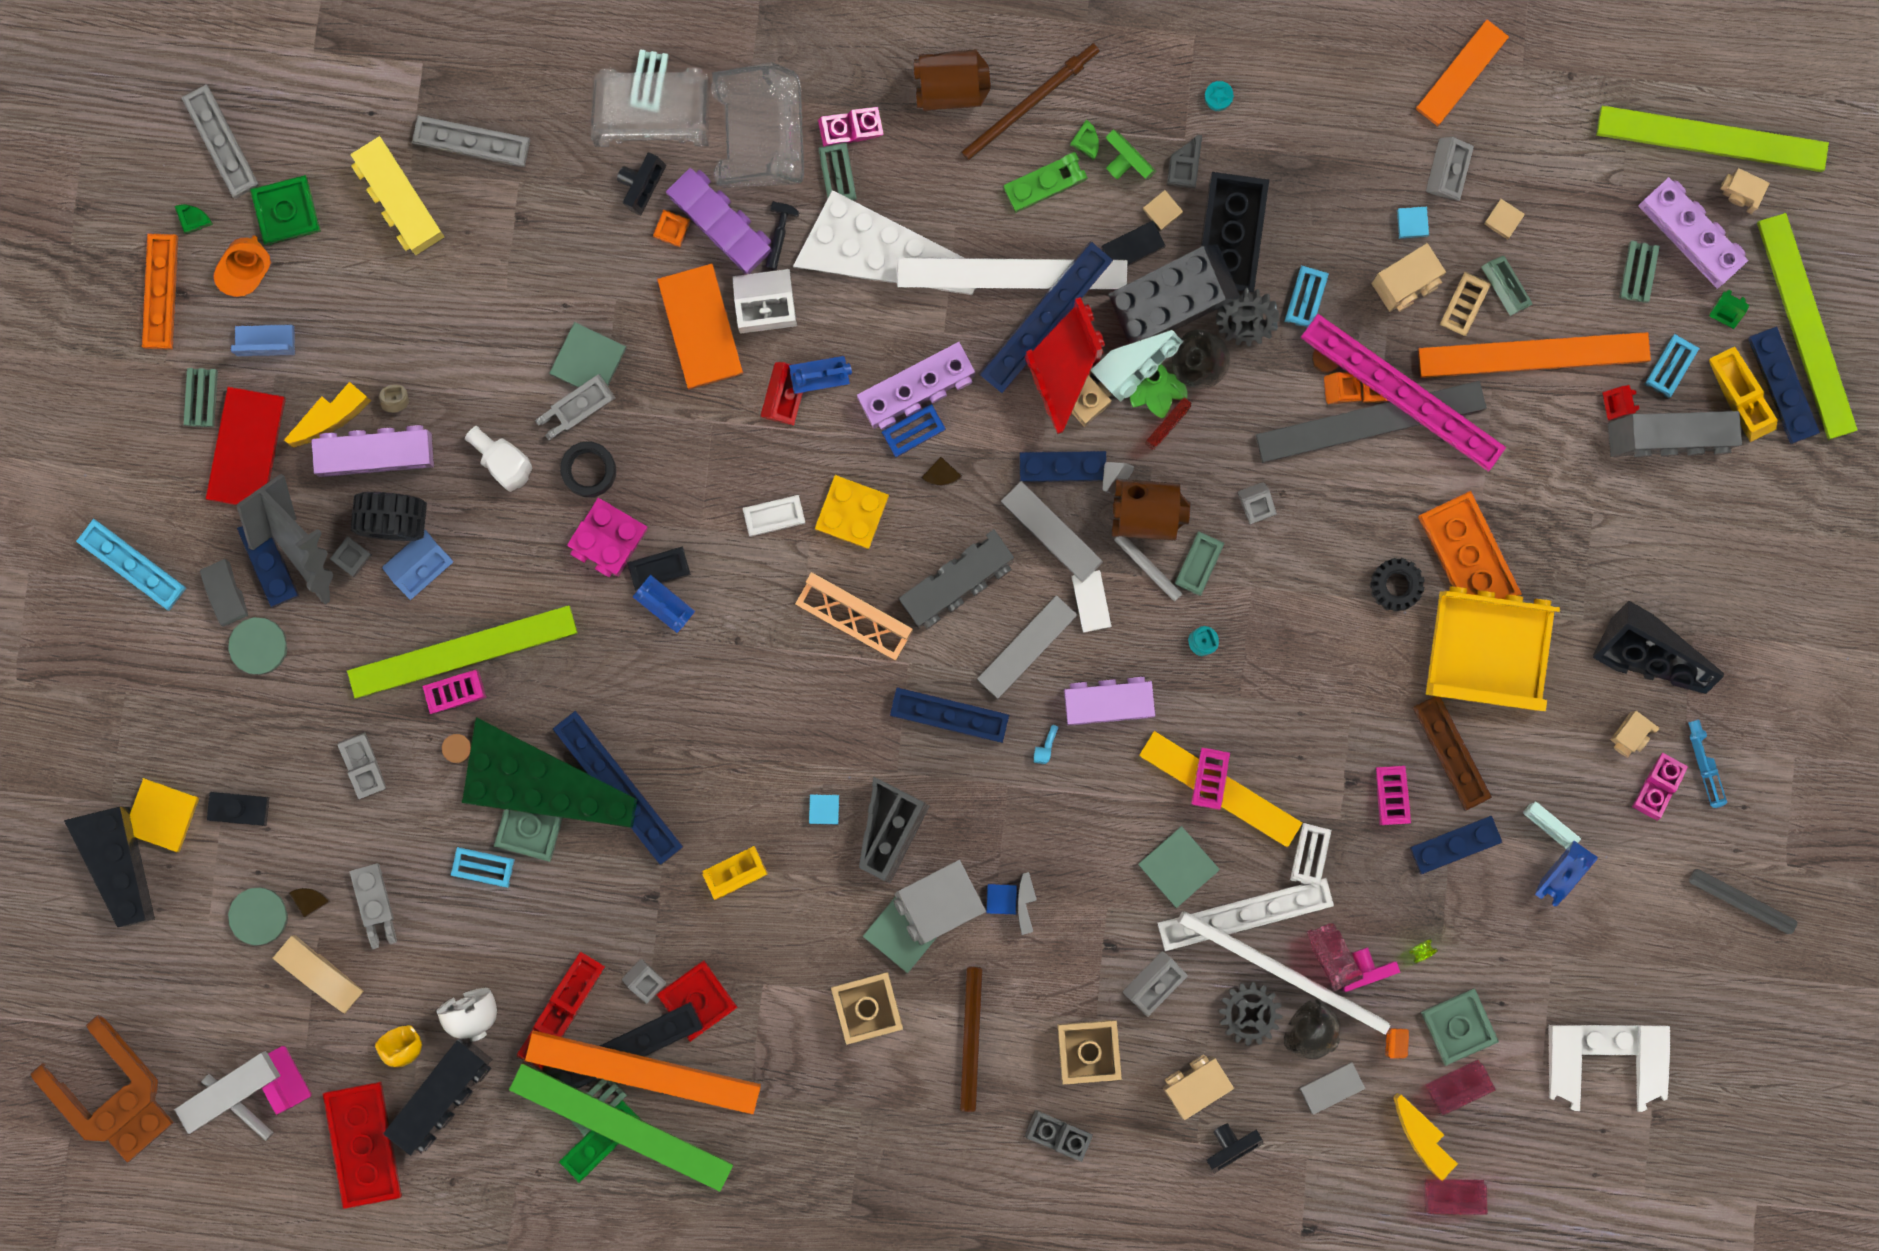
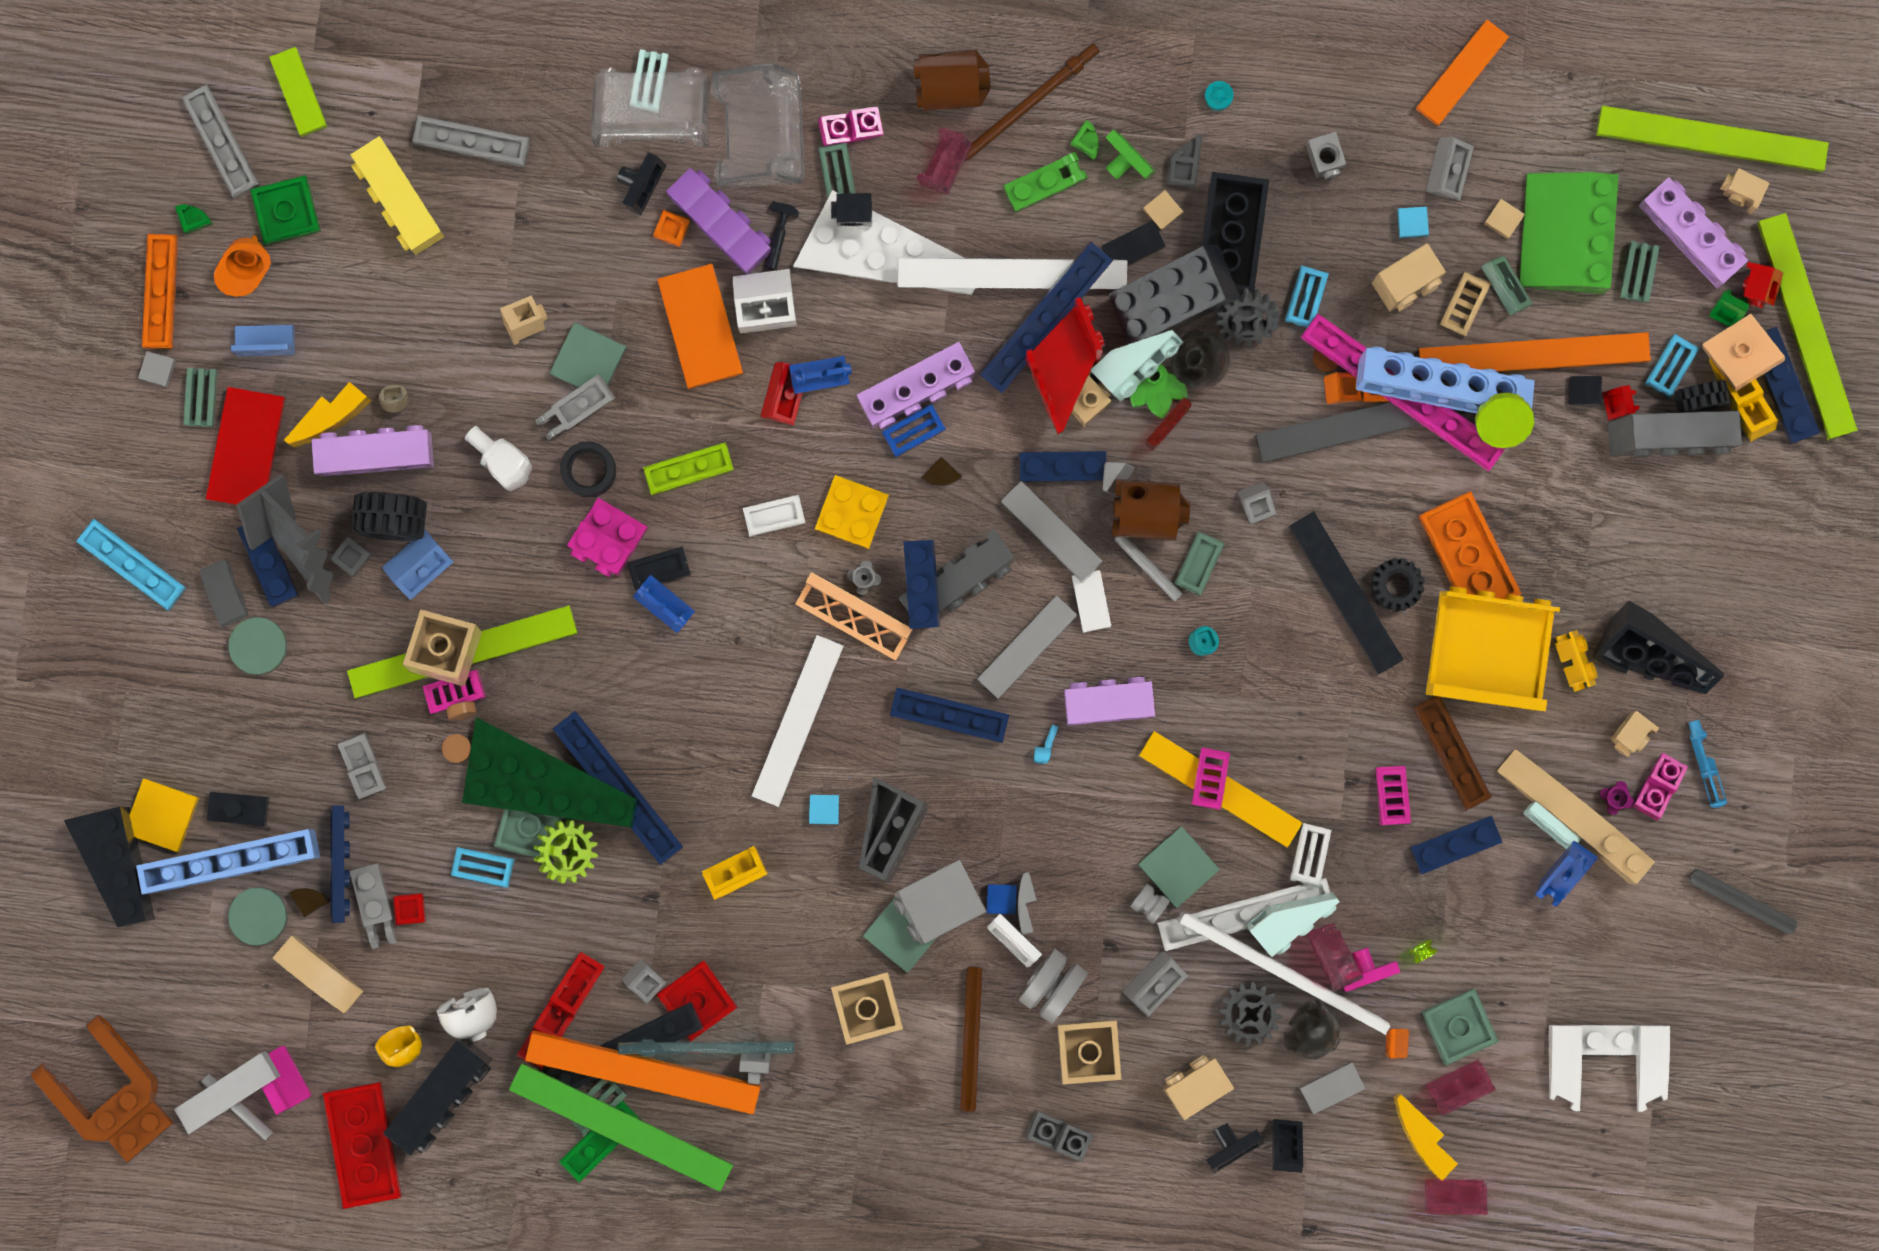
none -> light blue brick [136,829,321,894]
none -> light grey tile [138,351,176,388]
none -> lime tile [269,47,328,137]
none -> dark blue plate [330,805,350,923]
none -> red tile [393,893,426,925]
none -> tan brick [403,609,482,687]
none -> medium nougat tile [446,701,477,721]
none -> tan brick [500,295,547,345]
none -> lime gear [533,820,598,884]
none -> clear light blue bar [618,1039,794,1057]
none -> lime tile [643,442,734,496]
none -> light grey tile [739,1049,771,1084]
none -> white tile [752,635,844,807]
none -> black brick [831,193,872,226]
none -> light grey plate [847,561,881,595]
none -> dark blue plate [903,539,940,629]
none -> clear pink hinge [916,127,972,195]
none -> white tile [987,914,1042,967]
none -> light grey wheel [1018,948,1088,1024]
none -> light grey wheel [1130,883,1170,924]
none -> light aqua slope [1246,892,1340,957]
none -> black tile [1272,1119,1303,1173]
none -> black tile [1289,511,1404,675]
none -> light grey brick [1306,132,1346,180]
none -> light blue brick [1356,347,1535,413]
none -> lime tile [1475,392,1535,449]
none -> tan slope [1496,749,1655,884]
none -> bright green slope [1519,172,1619,294]
none -> yellow hinge [1555,630,1598,692]
none -> black slope [1568,376,1602,407]
none -> magenta plate [1600,781,1634,815]
none -> black tyre [1674,380,1731,413]
none -> light nougat plate [1702,314,1785,391]
none -> red brick [1743,262,1784,309]

